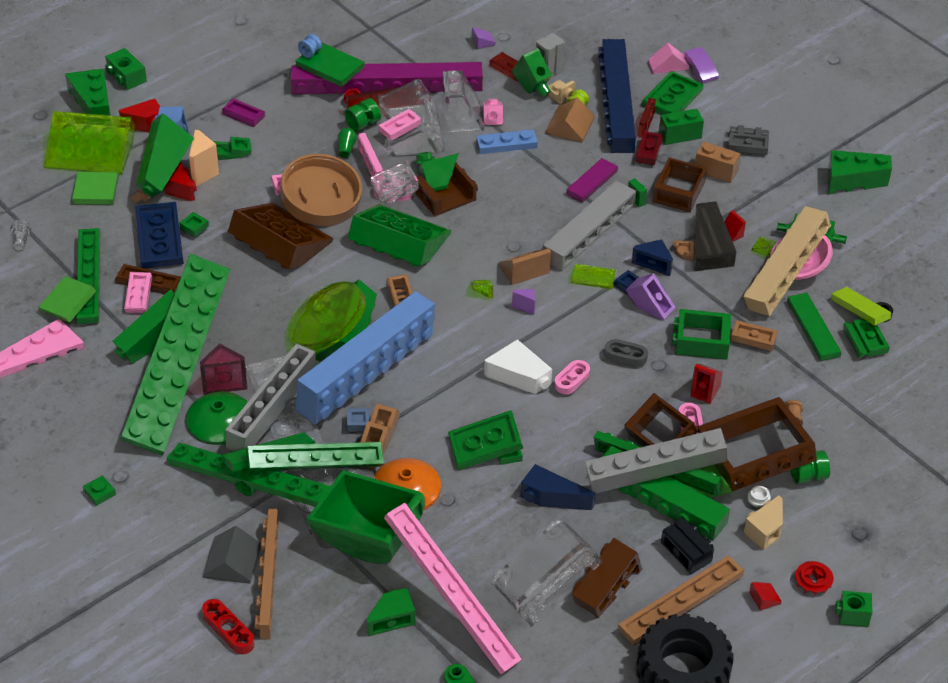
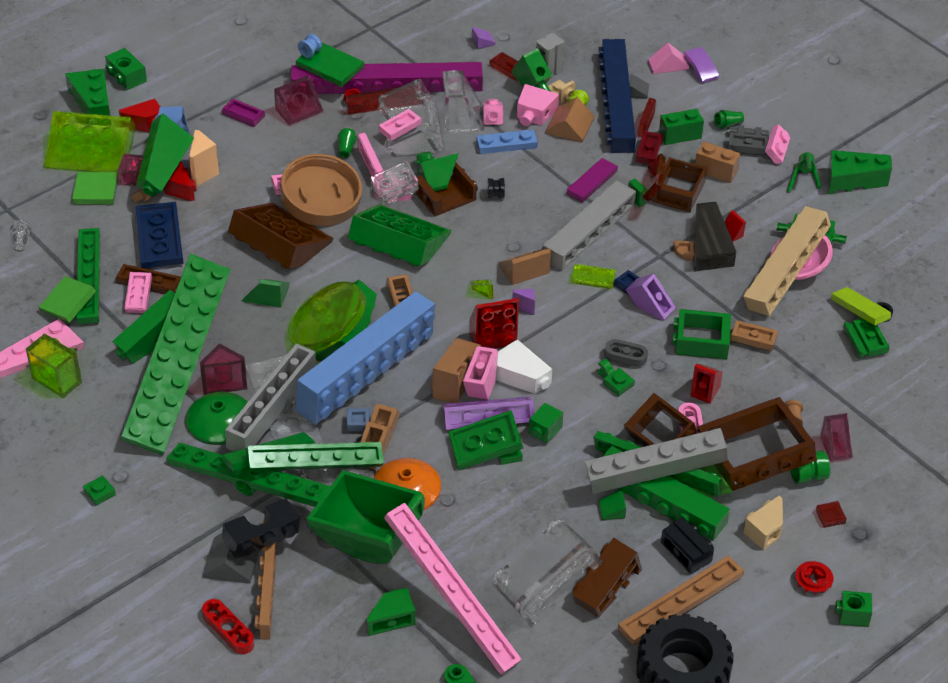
green plate [179,212,209,237] -> none
green slope [213,137,252,160] -> none
green wheel [344,98,381,132] -> none
dark blue slope [520,464,595,510] -> none
bright pink plate [554,360,590,395] -> none
dark blue slope [632,239,673,276] -> none
green tile [642,71,704,115] -> none
white plate [747,486,771,508] -> none
red slope [749,582,782,610] -> none
clear neon green slope [752,236,777,257] -> none
green tile [787,293,841,361] -> none
none -> clear neon green brick [26,333,82,398]
none -> clear pink slope [118,154,143,186]
none -> black arch [222,498,300,559]
none -> green slope [241,279,290,307]
none -> clear pink slope [274,75,324,125]
none -> medium nougat wedge [430,338,481,403]
none -> medium lavender fence [442,396,534,430]
none -> bright pink slope [463,346,498,400]
none -> red slope [469,298,519,349]
none -> black wheel [488,178,505,198]
none -> bright pink torso [517,84,559,126]
none -> green brick [529,403,564,443]
none -> green plate [597,359,635,397]
none -> green slope [598,491,626,520]
none -> dark grey slope [630,74,649,98]
none -> clear red tile [642,153,666,201]
none -> green cone [714,110,744,129]
none -> bright pink plate [765,124,790,165]
none -> green plant [787,152,821,192]
none -> clear red tile [815,501,847,528]
none -> clear pink slope [820,413,853,461]

